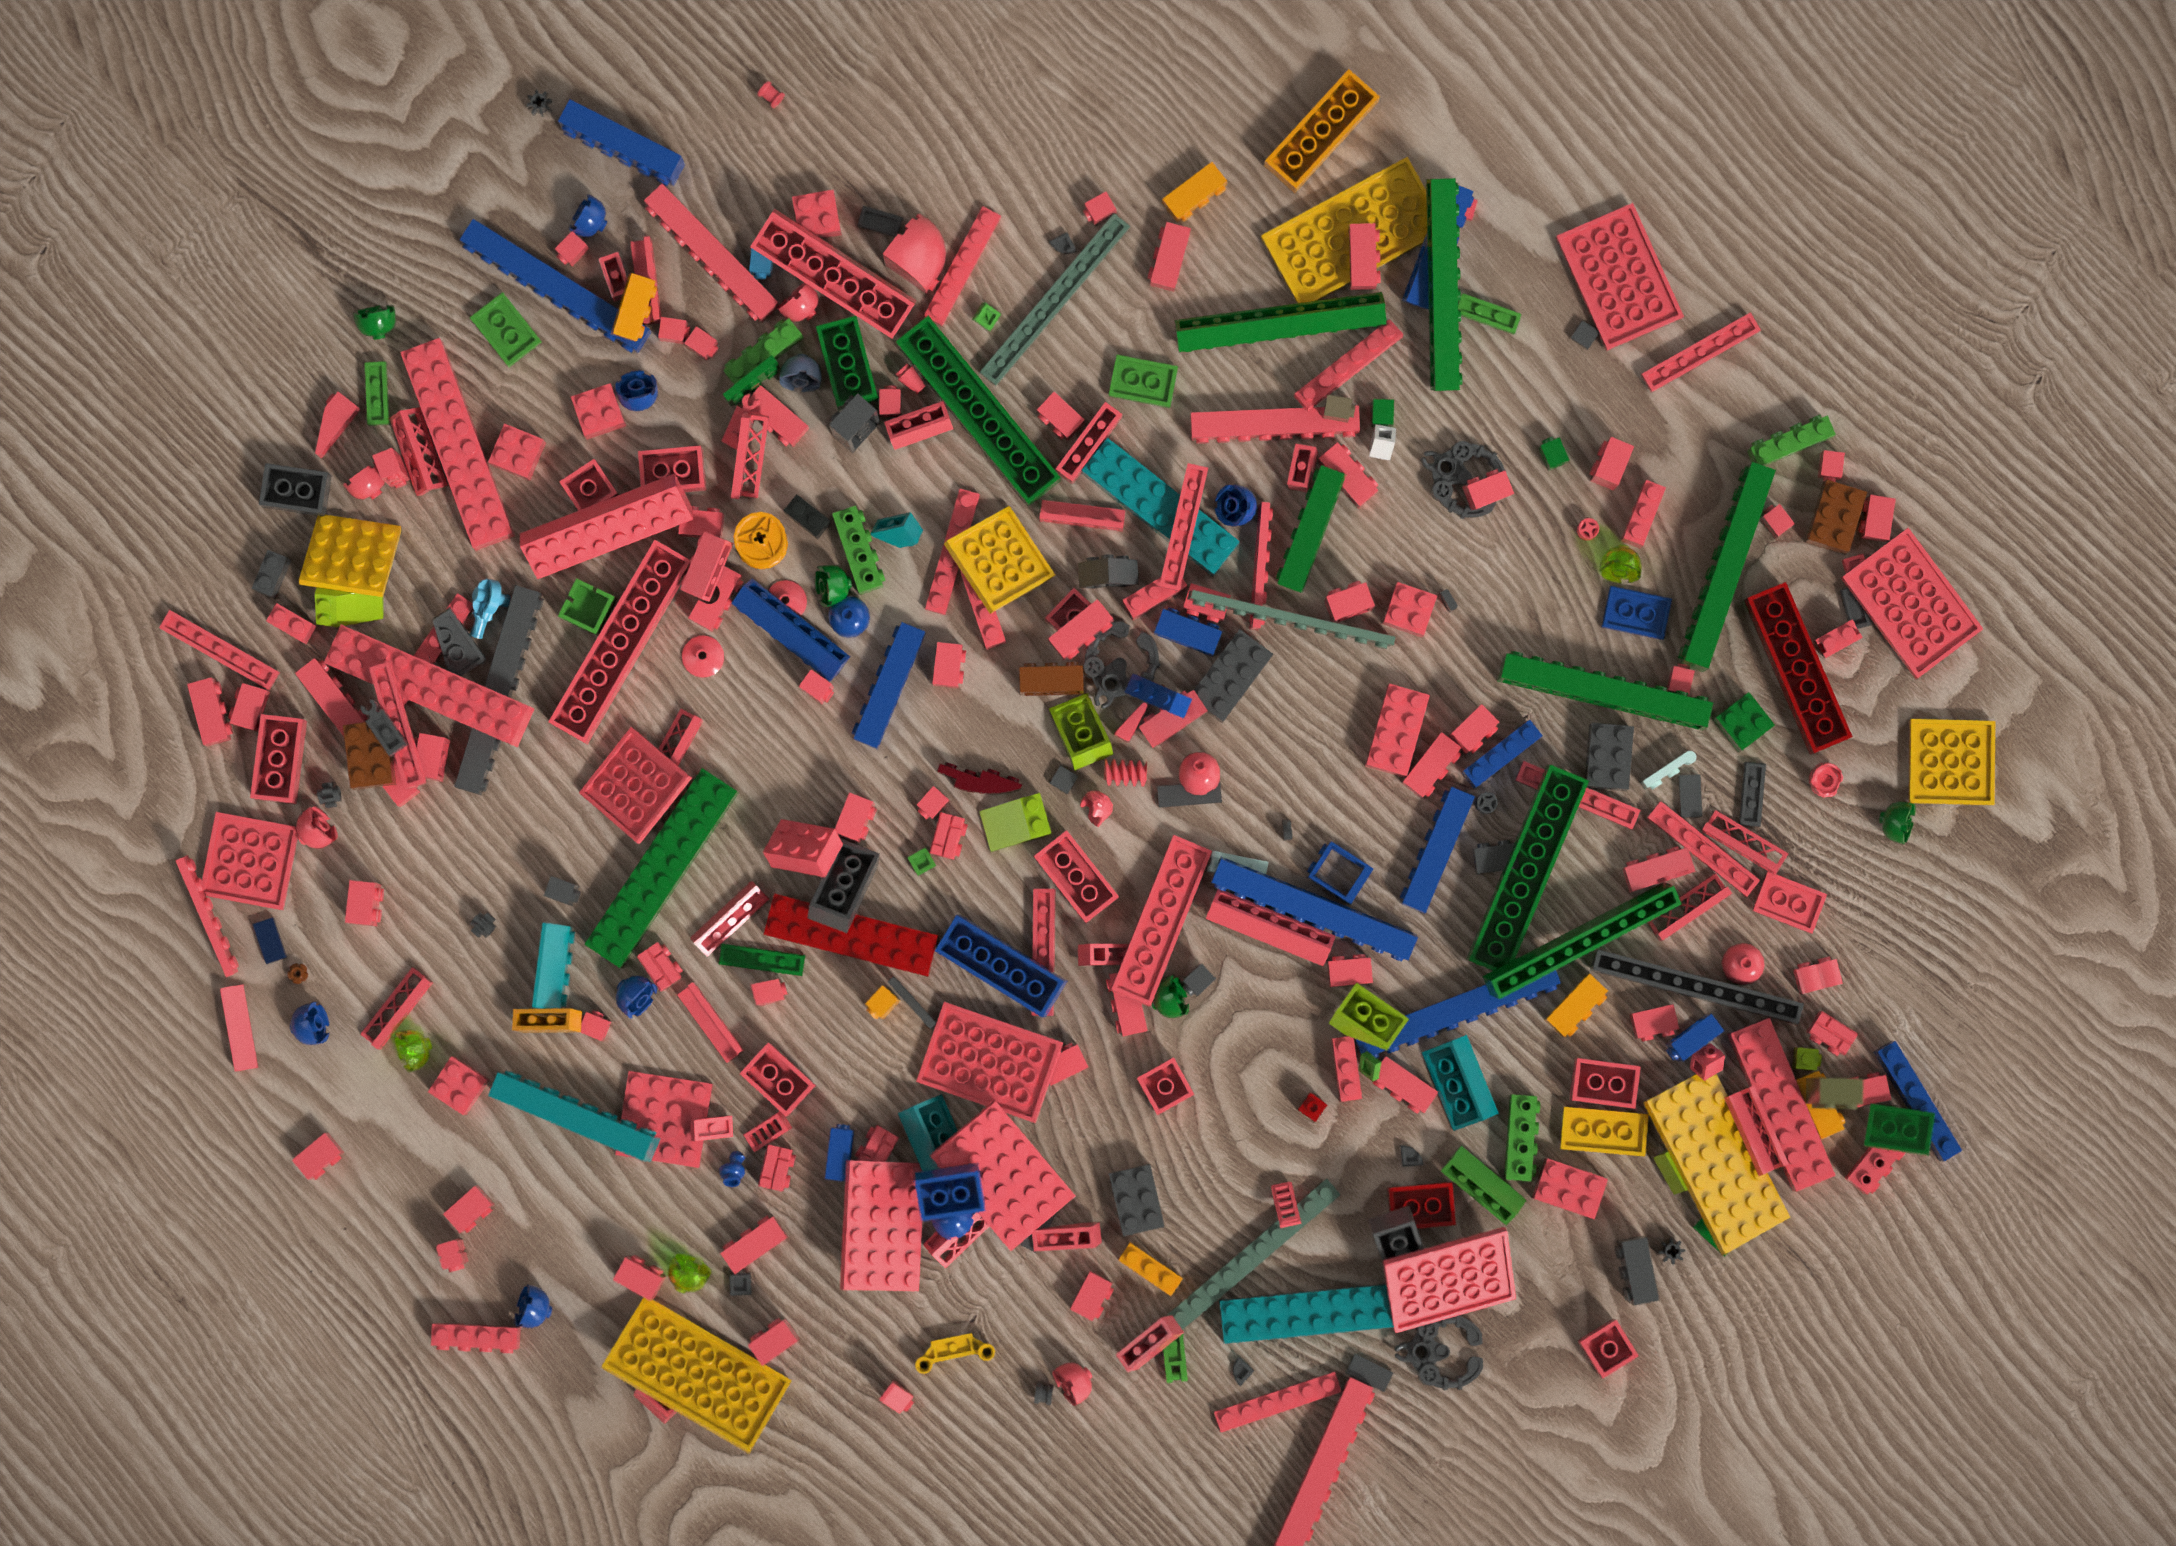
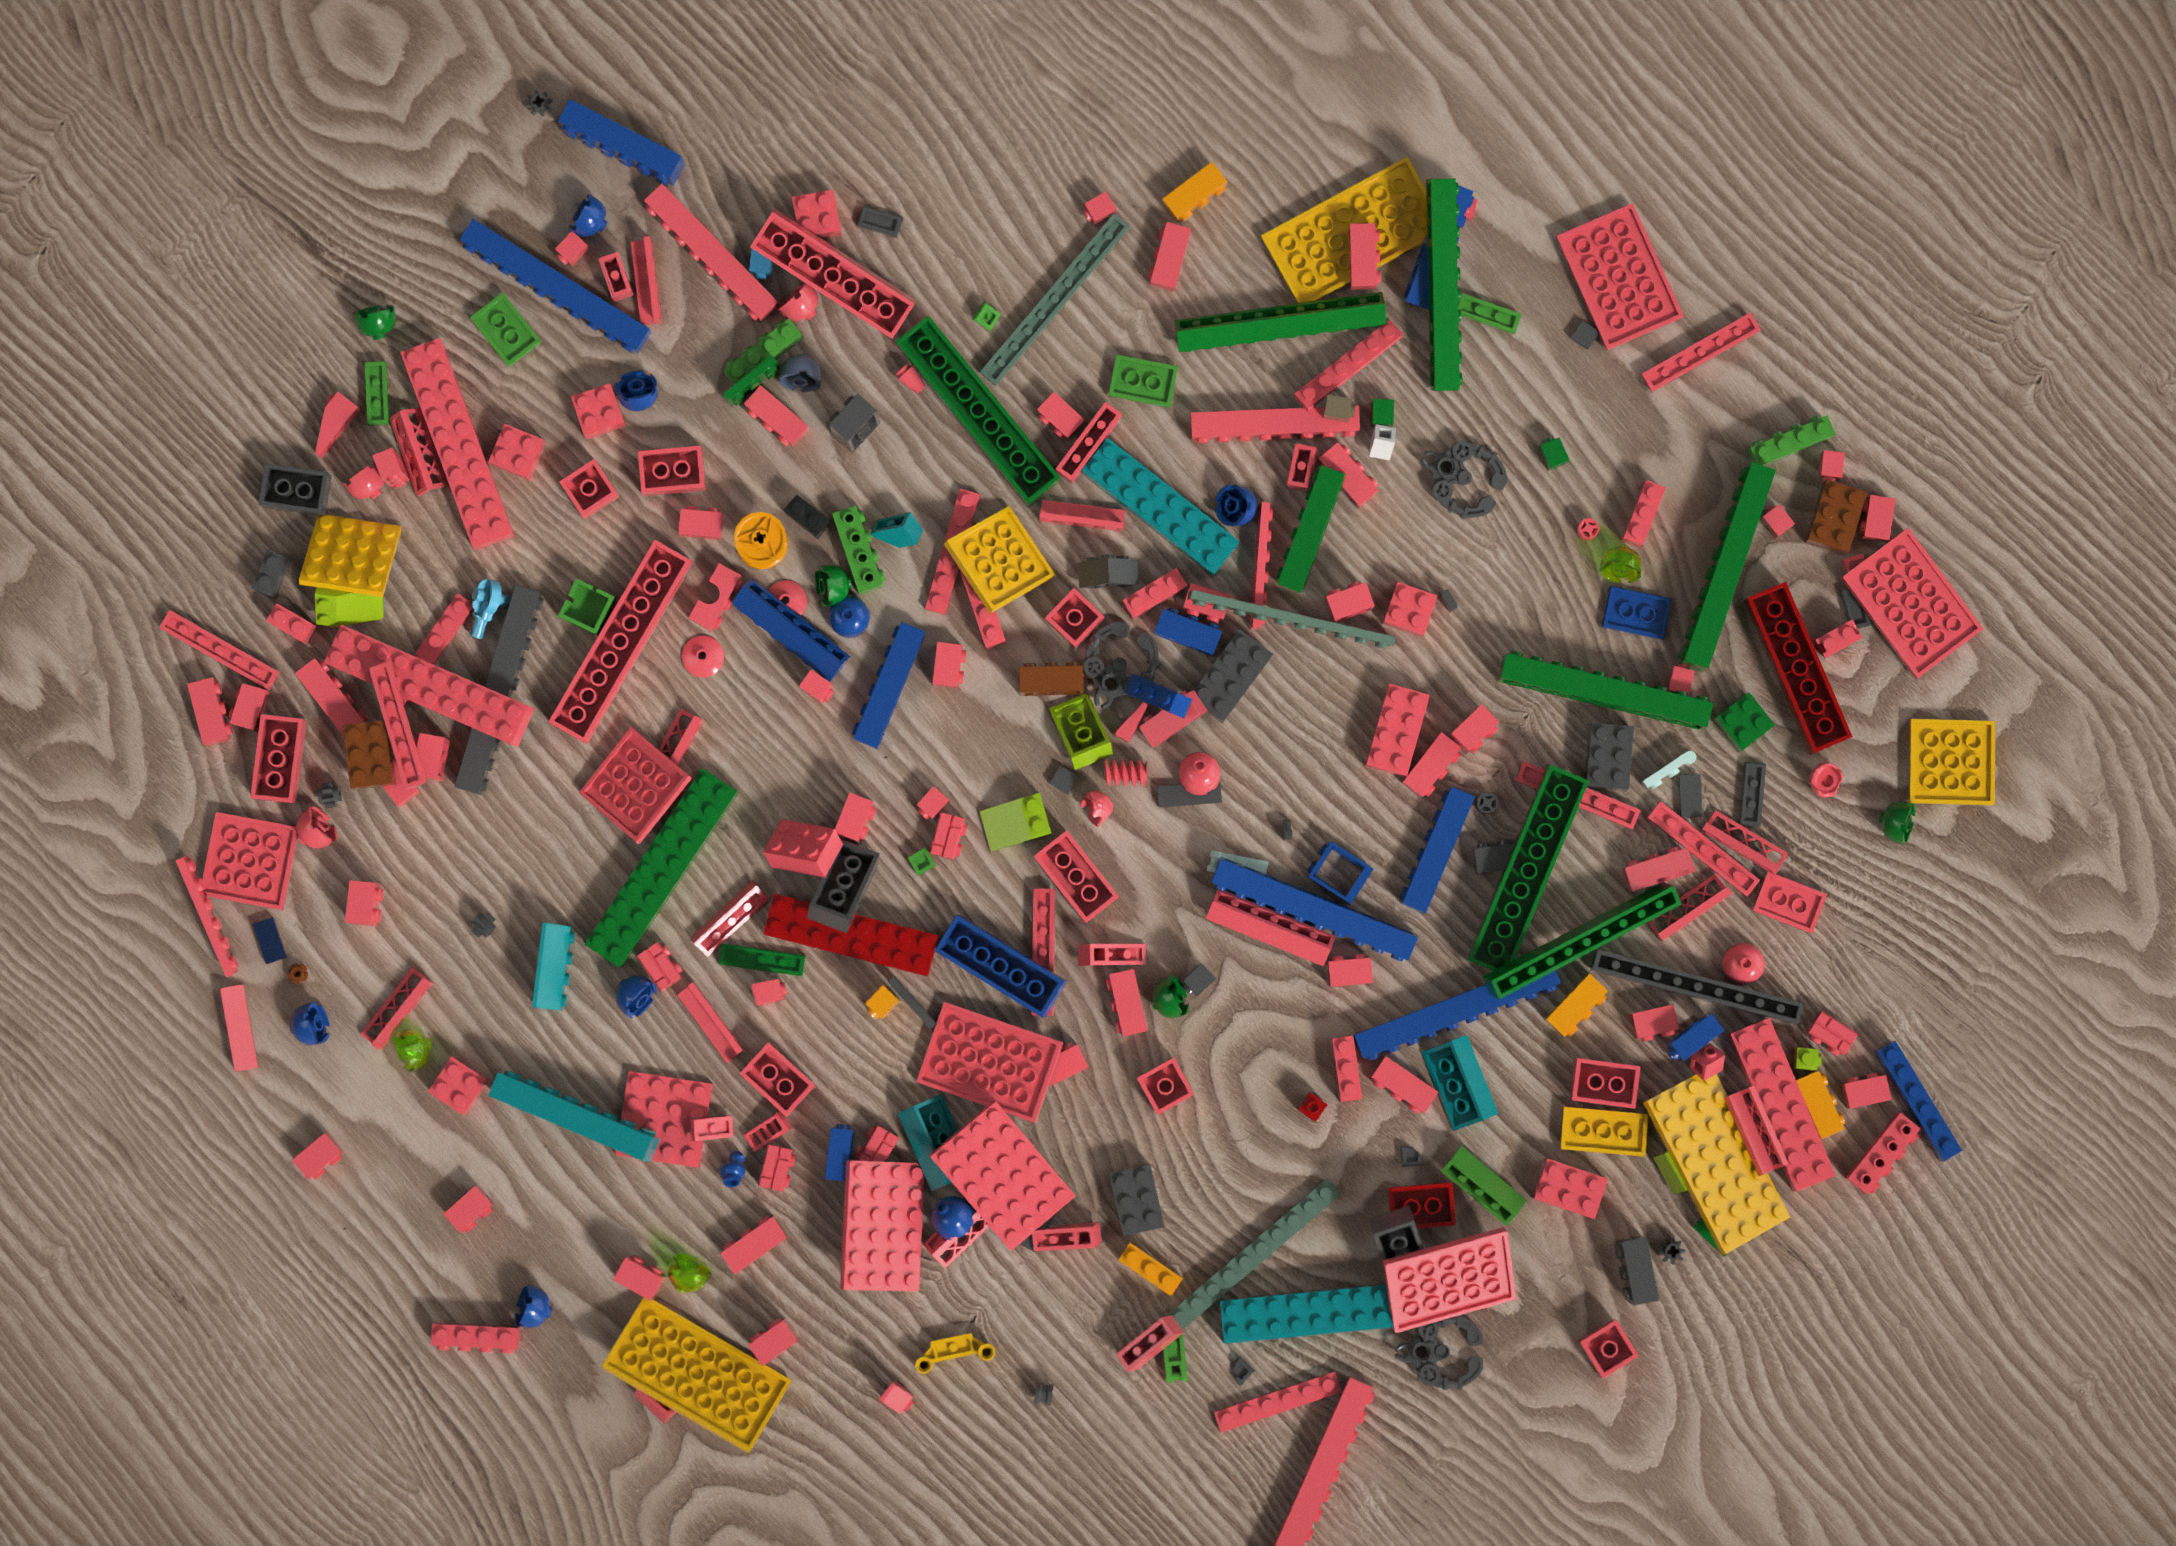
dark grey plate [360,699,408,756] -> none
dark grey wing [433,607,486,676] -> none
coral brick [436,1239,468,1273] -> none
light orange brick [512,1008,582,1033] -> none
coral brick [520,474,693,579] -> none
dark grey brick [544,876,581,906] -> none
coral brick [581,1010,612,1041] -> none
light orange brick [611,273,657,342] -> none
coral brick [658,317,691,344] -> none
coral brick [680,531,733,602] -> none
coral brick [684,326,719,361] -> none
coral plate [722,393,760,450] -> none
dark grey tile [729,1273,752,1296] -> none
coral fence [731,412,769,499] -> none
coral bush [757,81,785,109] -> none
green brick [816,316,879,411] -> none
coral brick [879,386,901,417] -> none
coral brick [883,214,946,294] -> none
coral brick [884,401,954,450] -> none
blue brick [915,1163,985,1221] -> none
coral plate [924,206,1001,326] -> none
dark red slope [937,762,1022,795] -> none
coral brick [1048,599,1113,660] -> none
dark grey tile [1049,232,1077,254] -> none
coral cylinder [1052,1362,1092,1406] -> none
coral brick [1070,1271,1114,1321] -> none
coral plate [1110,835,1212,1007] -> none
coral plate [1159,463,1208,592] -> none
light orange brick [1264,69,1380,193] -> none
coral slope [1271,1182,1301,1228] -> none
lime slope [1329,983,1409,1050] -> none
dark grey tile [1346,1354,1393,1392] -> none
bright green plate [1358,1051,1381,1082] -> none
blue brick [1461,720,1543,789] -> none
coral brick [1462,468,1514,510] -> none
bright green brick [1504,1094,1540,1181] -> none
coral brick [1589,437,1634,491] -> none
coral brick [1793,956,1843,994] -> none
olive brick [1806,1078,1863,1109] -> none
green plate [1864,1104,1935,1156] -> none

